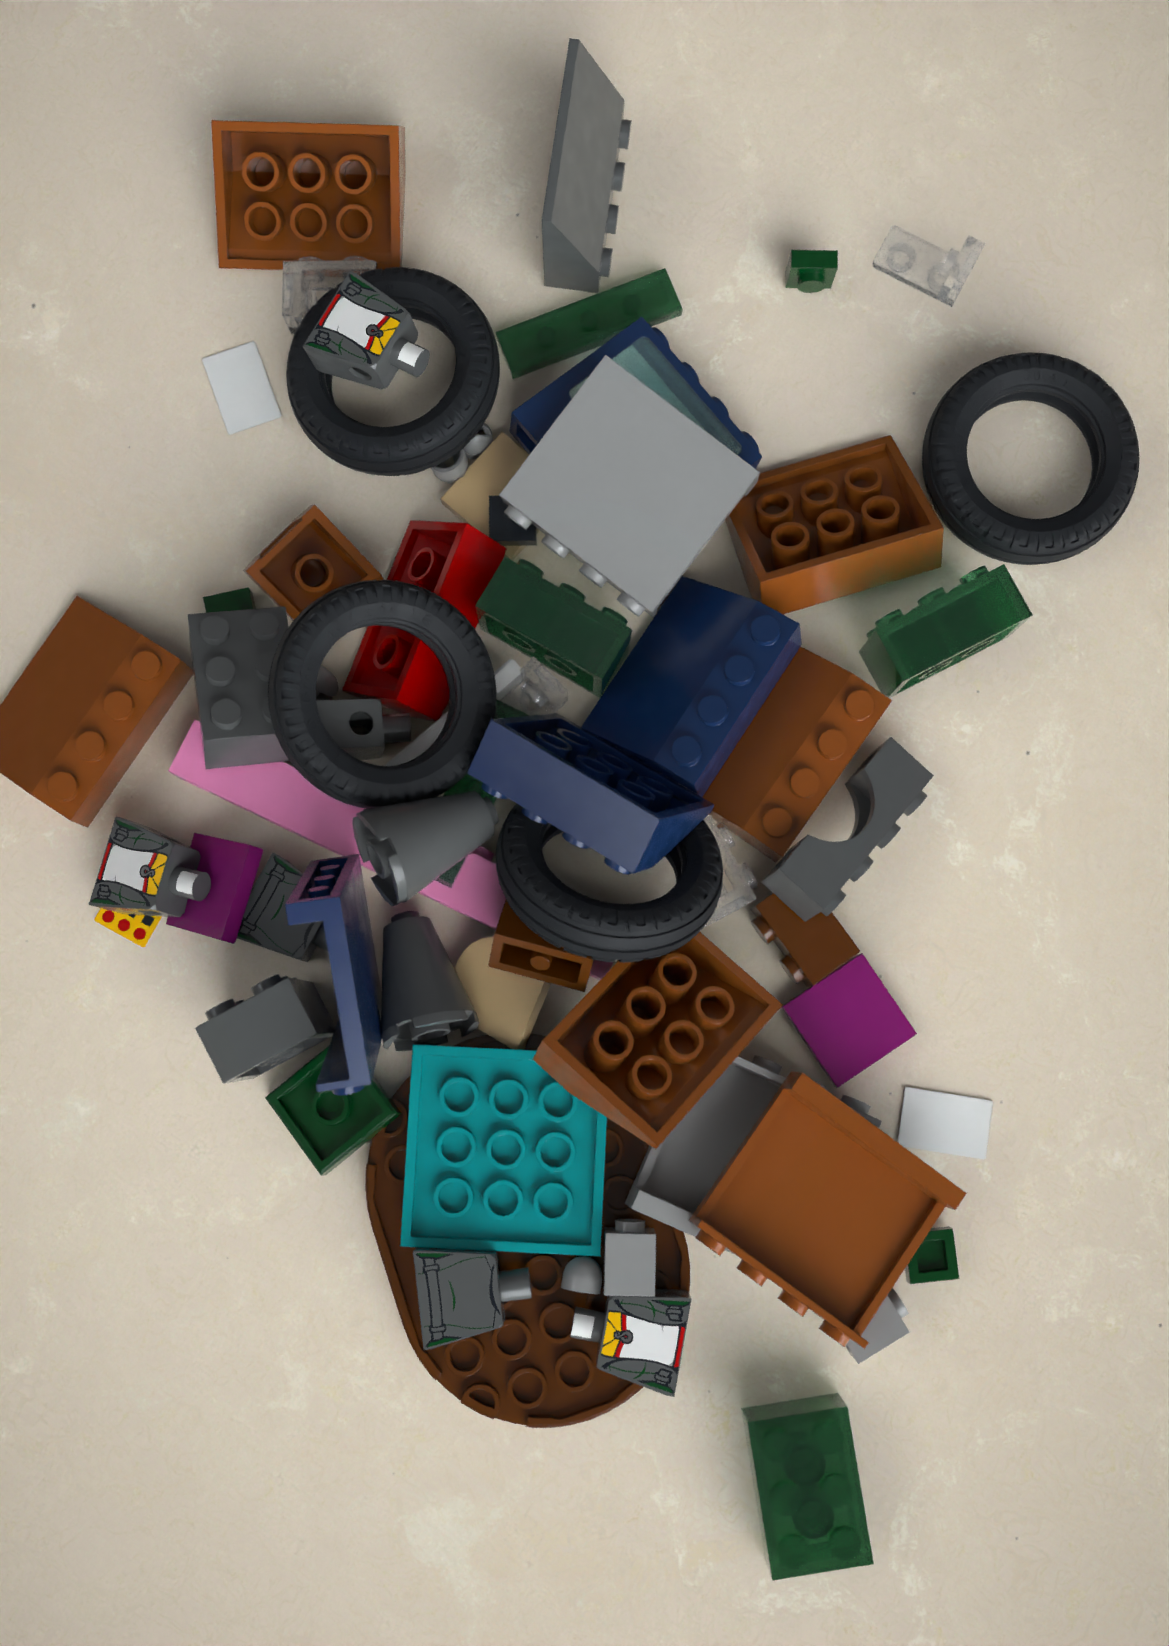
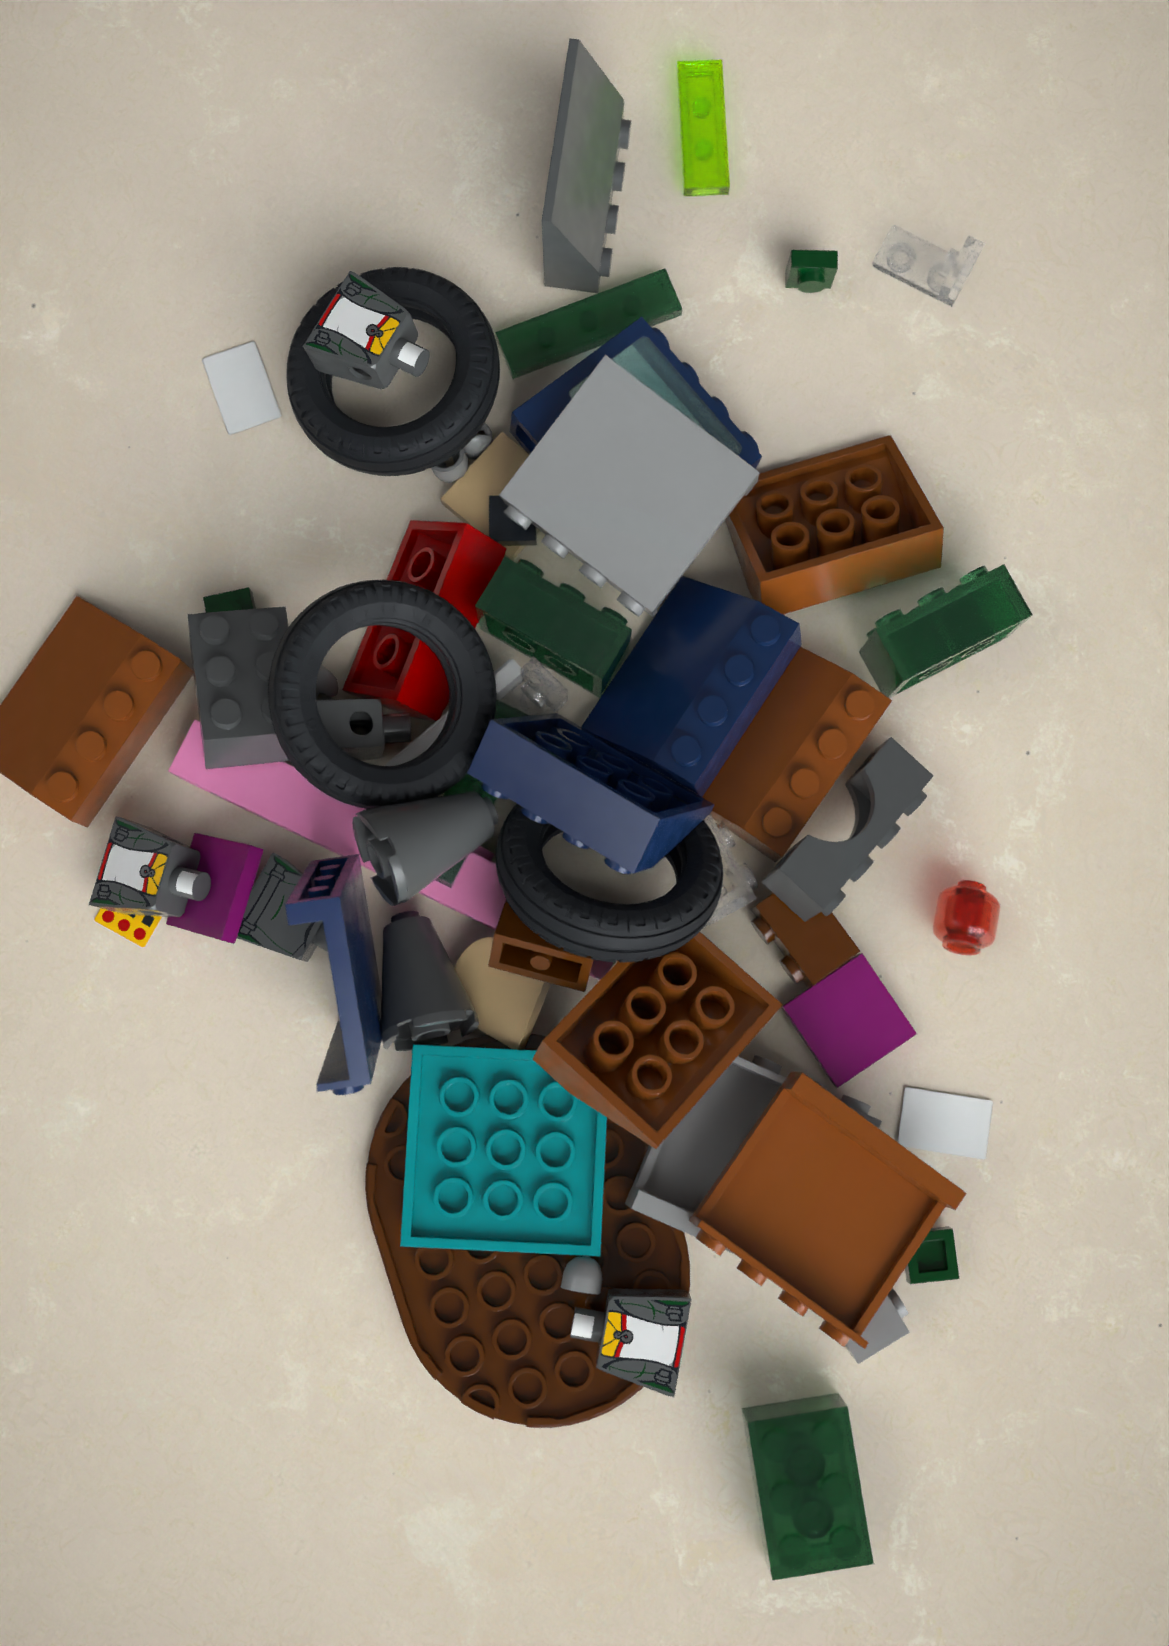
dark grey brick [195,974,336,1083] -> none
dark orange slope [211,120,406,272] -> none
dark orange slope [243,504,384,621] -> none
dark green tile [265,1046,402,1176] -> none
clear bracket [282,256,379,334] -> none
dark grey torso [413,1247,532,1350] -> none
light grey brick [603,1219,656,1297] -> none
black tyre [922,352,1139,565] -> none
none -> clear neon green tile [676,60,730,197]
none -> clear red head [933,880,1001,956]

